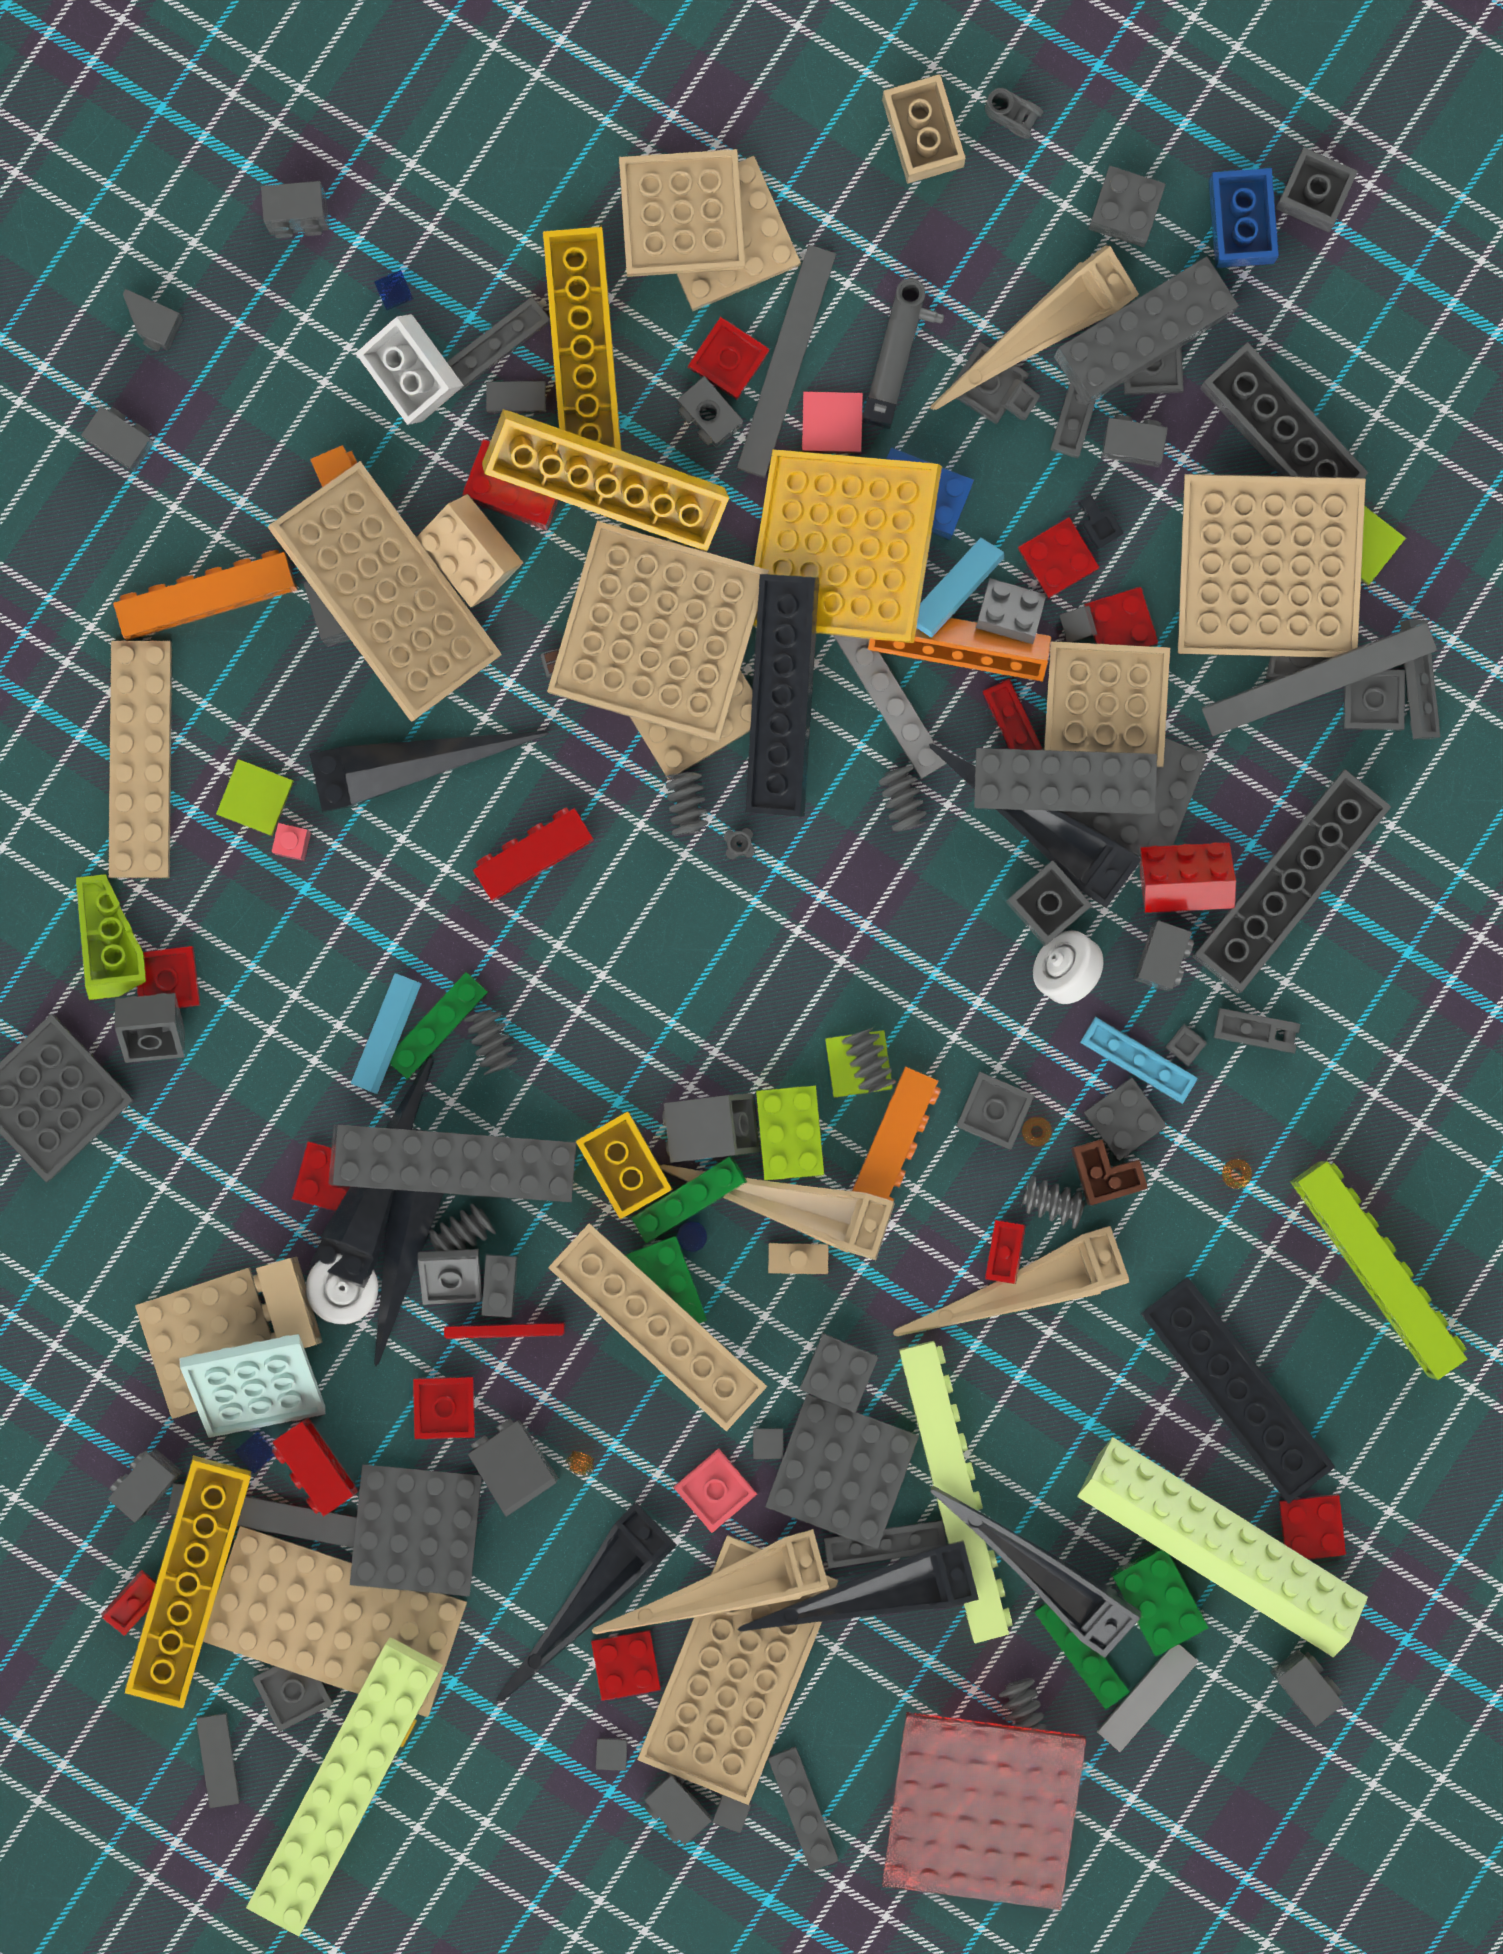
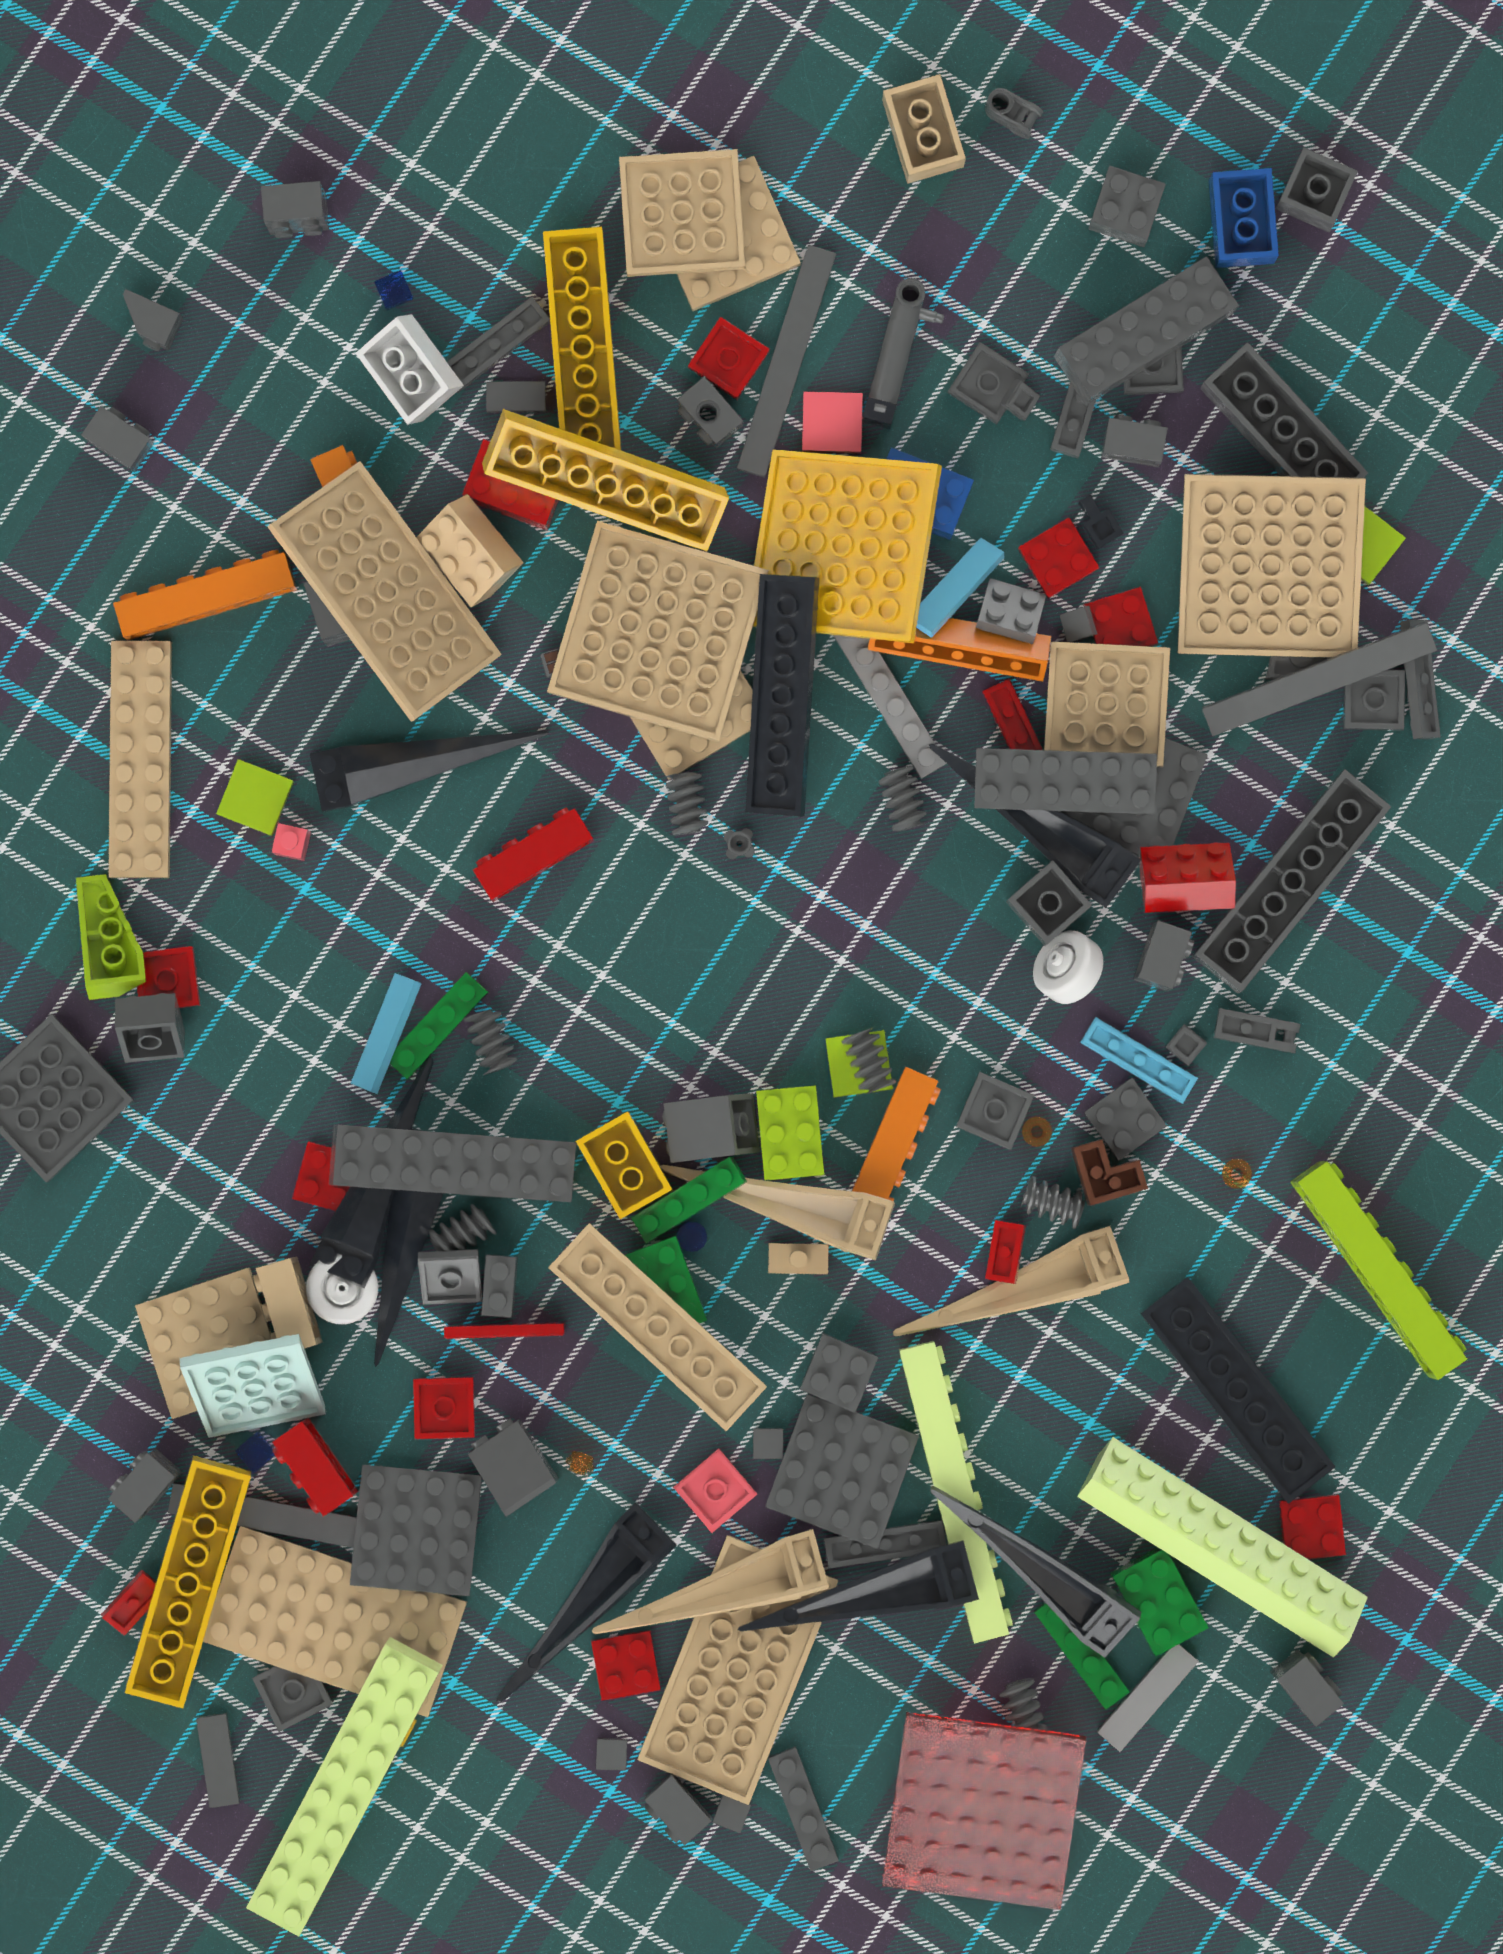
tan plate [930,245,1139,410] -> none

